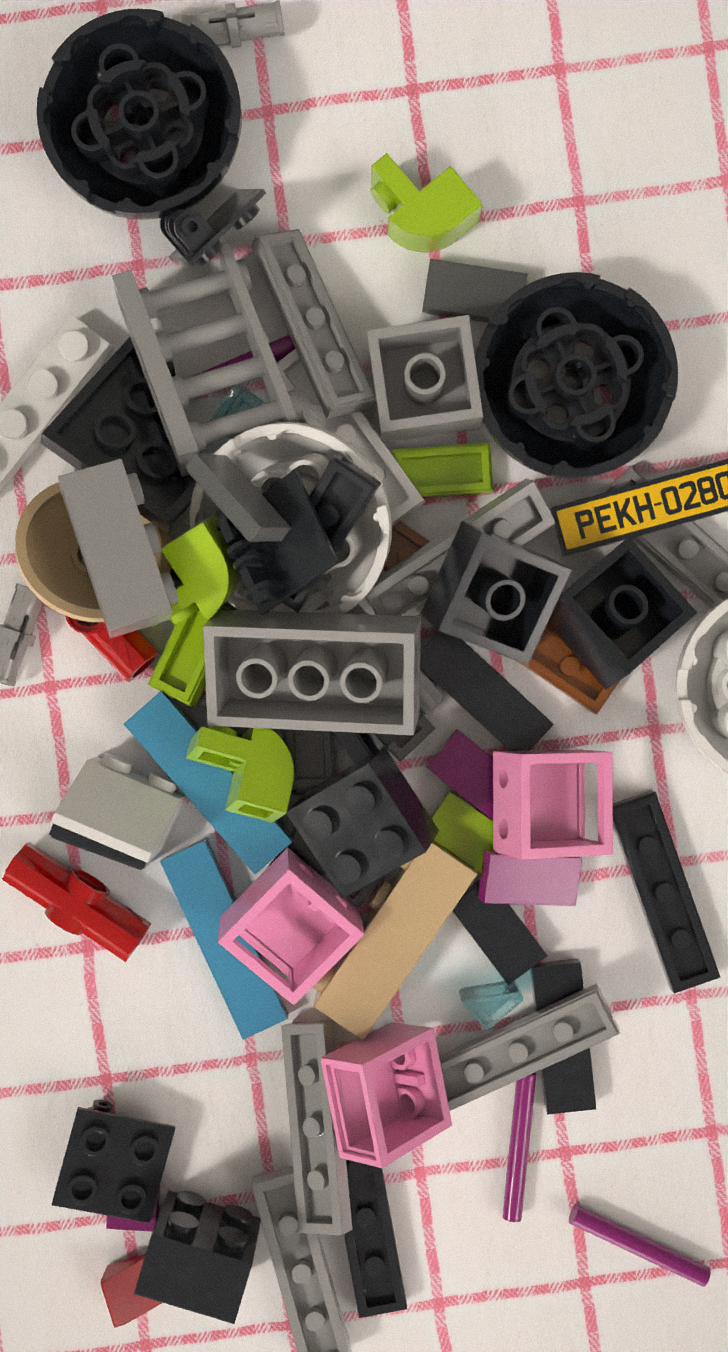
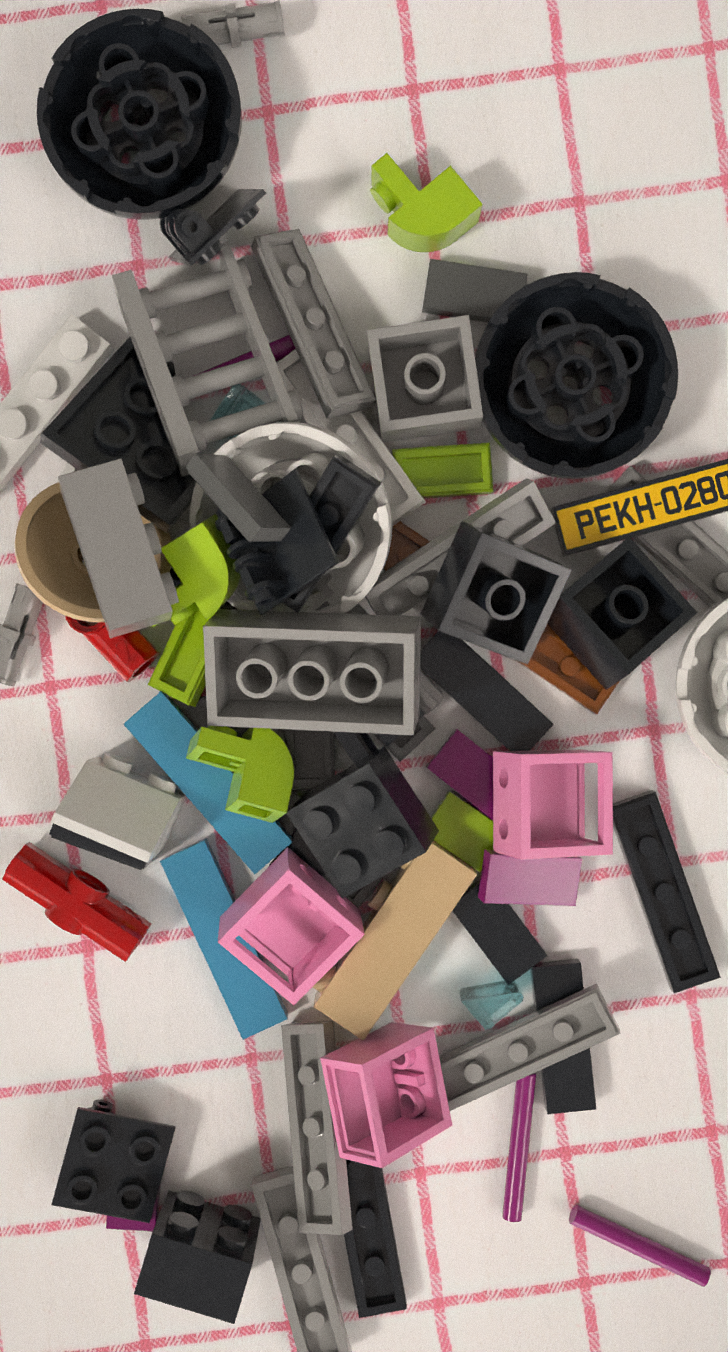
red slope [101,1253,162,1328] -> none

